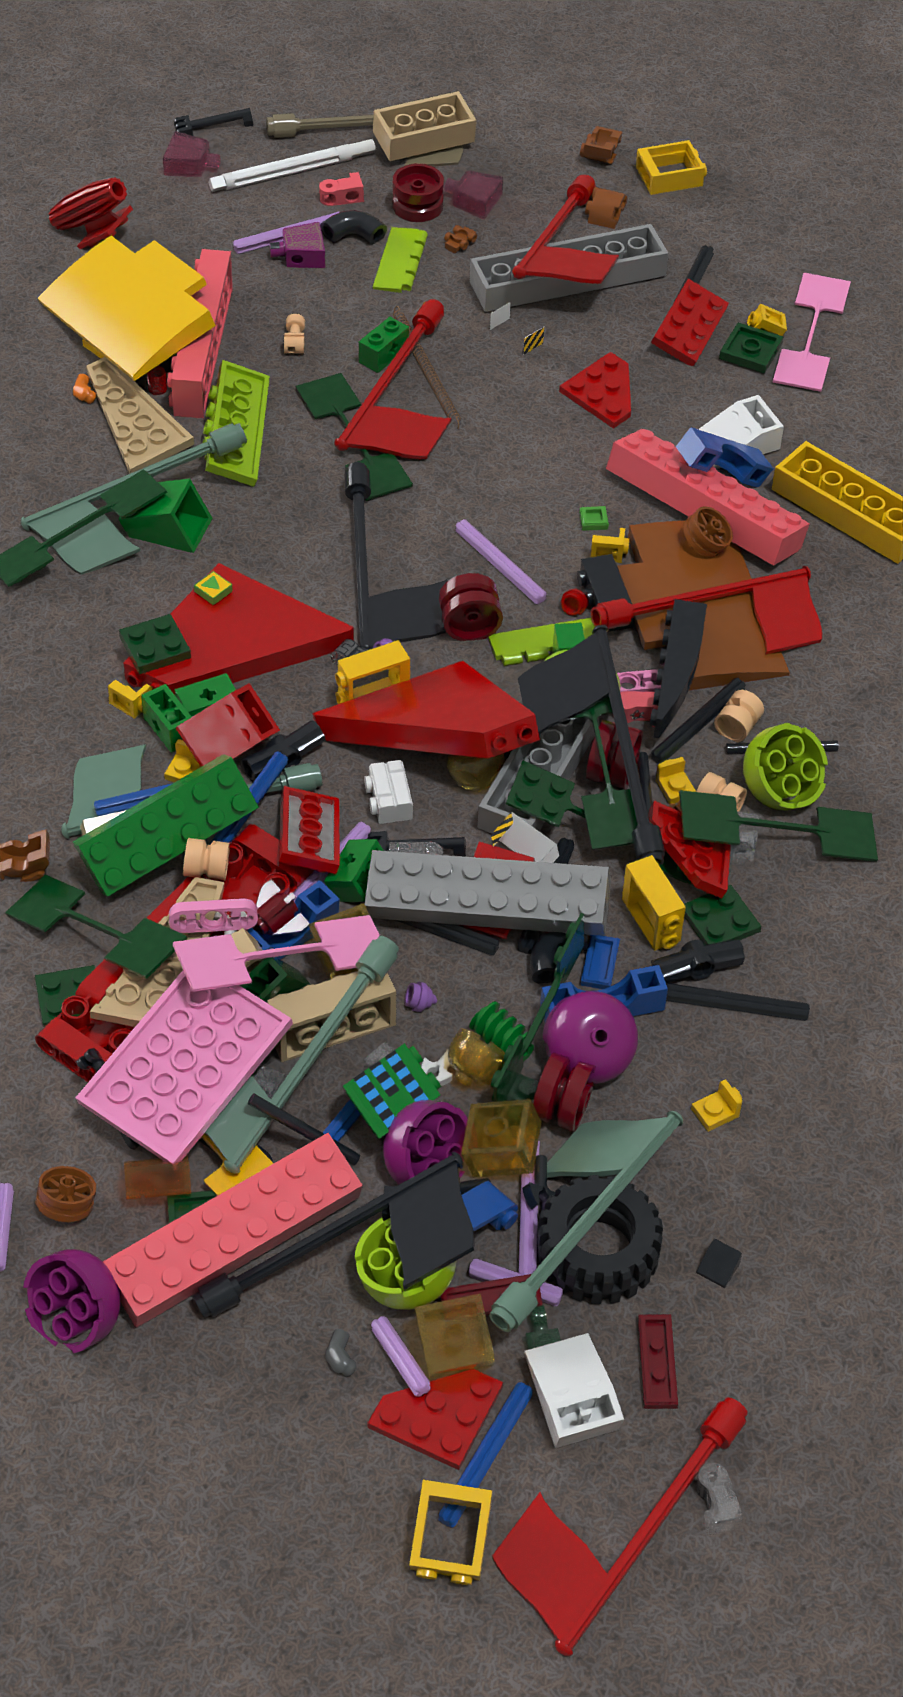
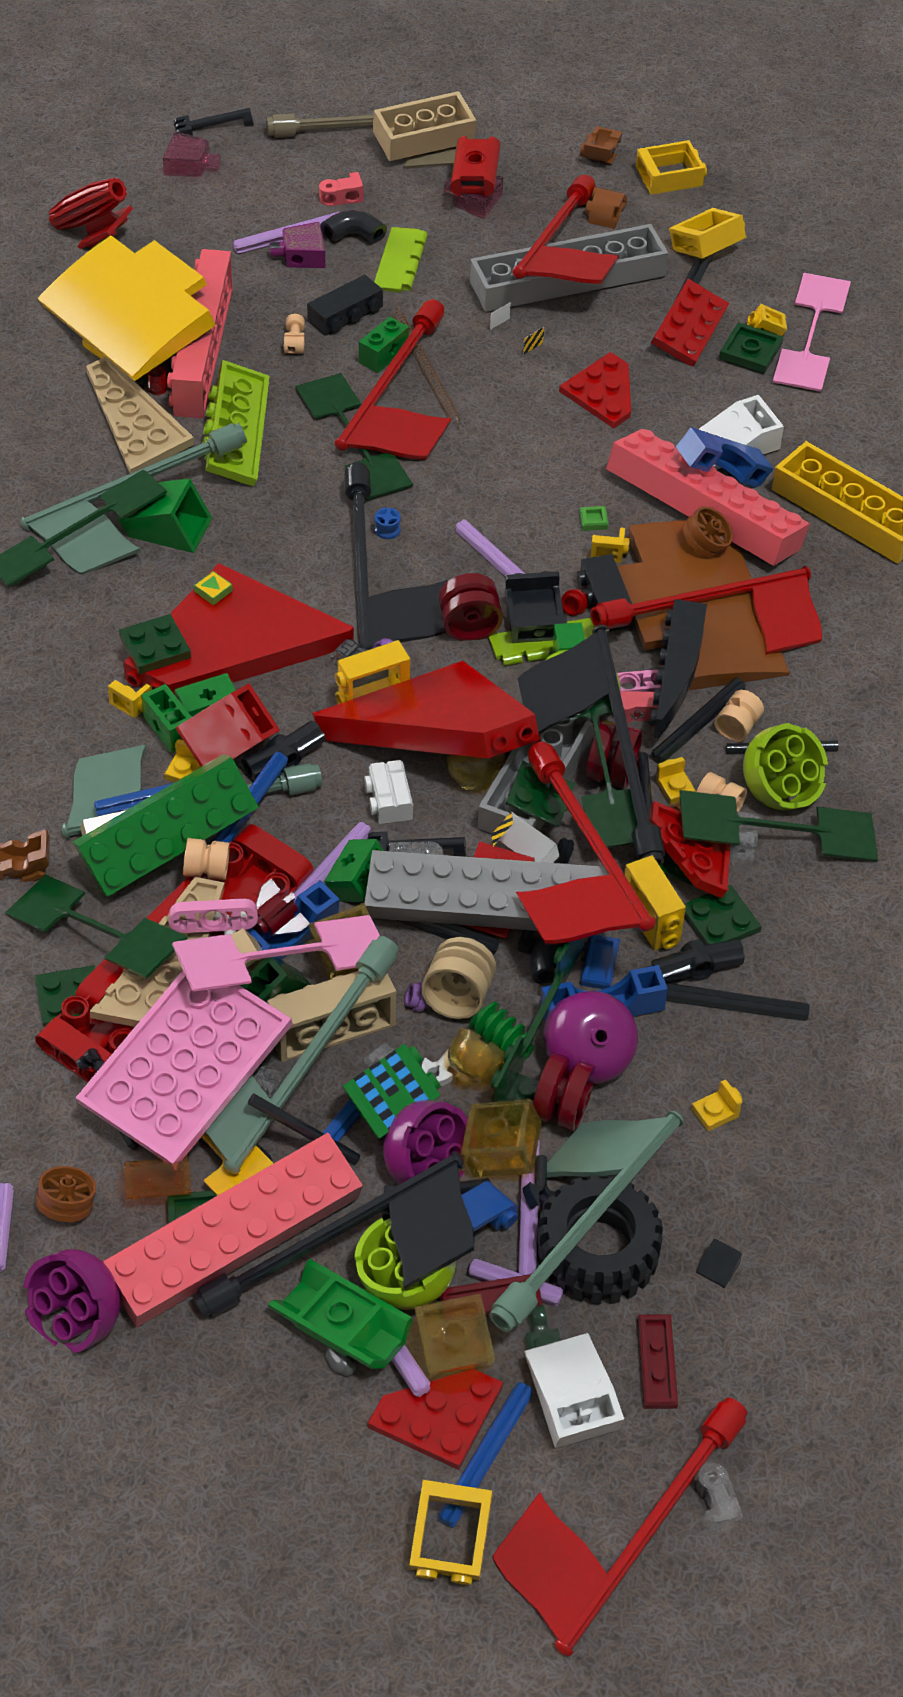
orange arm [73,374,96,404] -> none
white piece [208,139,376,192] -> none
red piece [279,786,340,874] -> none
dark red wheel [392,163,444,222] -> none
dark orange piece [444,225,477,253] -> none
none -> green piece [268,1259,412,1369]
none -> black brick [307,274,383,336]
none -> blue wheel [375,508,401,539]
none -> tan wheel [422,937,496,1019]
none -> red piece [450,136,501,197]
none -> black panel [505,571,567,643]
none -> red flag [516,741,656,944]
none -> yellow window [669,208,746,259]

